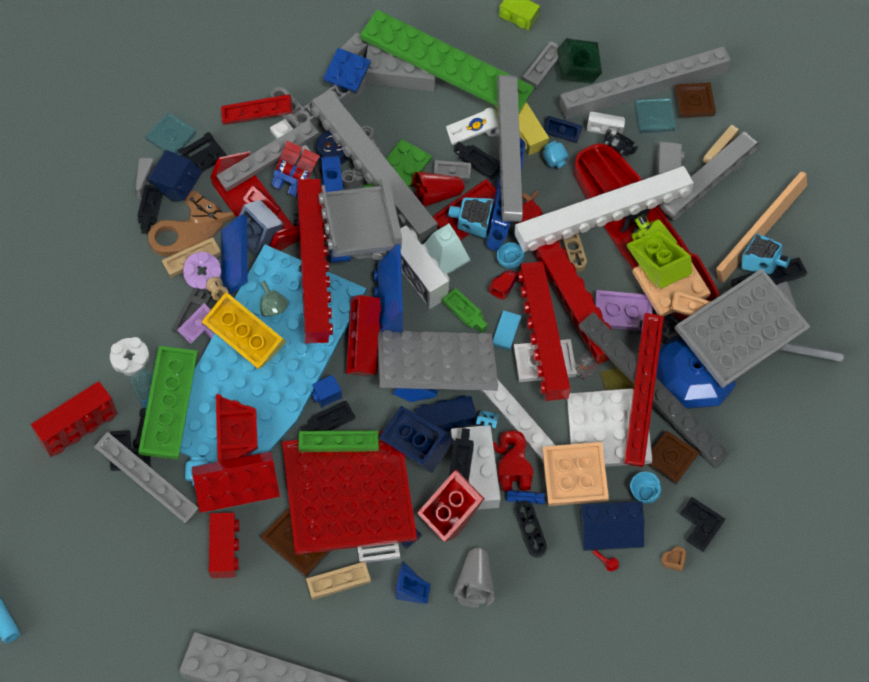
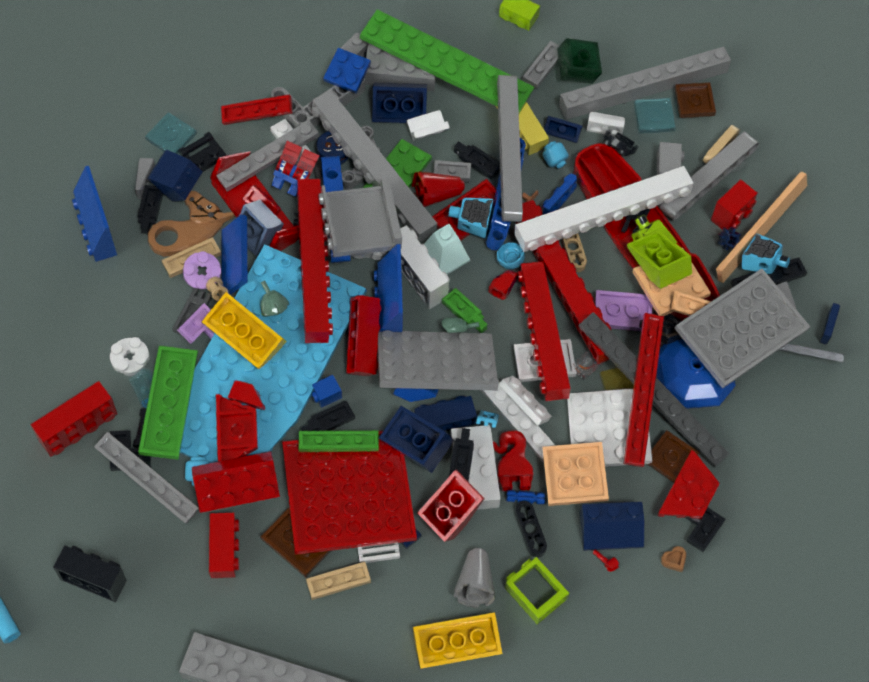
blue slope [396,561,431,604] -> none
white door [446,108,499,145] -> none
medium azure tile [493,310,521,351] -> none
medium azure hair [630,471,662,504] -> none
none -> black brick [53,545,127,603]
none -> blue slope [72,166,117,262]
none -> red slope [227,380,266,410]
none -> dark blue slope [372,82,427,123]
none -> white panel [407,110,450,141]
none -> yellow slope [412,612,502,669]
none -> sand green piece [441,317,480,333]
none -> white plate [499,376,552,426]
none -> lime window [505,557,569,625]
none -> blue hinge [542,174,577,215]
none -> red wing [657,450,720,519]
none -> red brick [711,179,758,230]
none -> dark blue gear [717,227,741,250]
none -> dark blue tile [820,303,840,345]

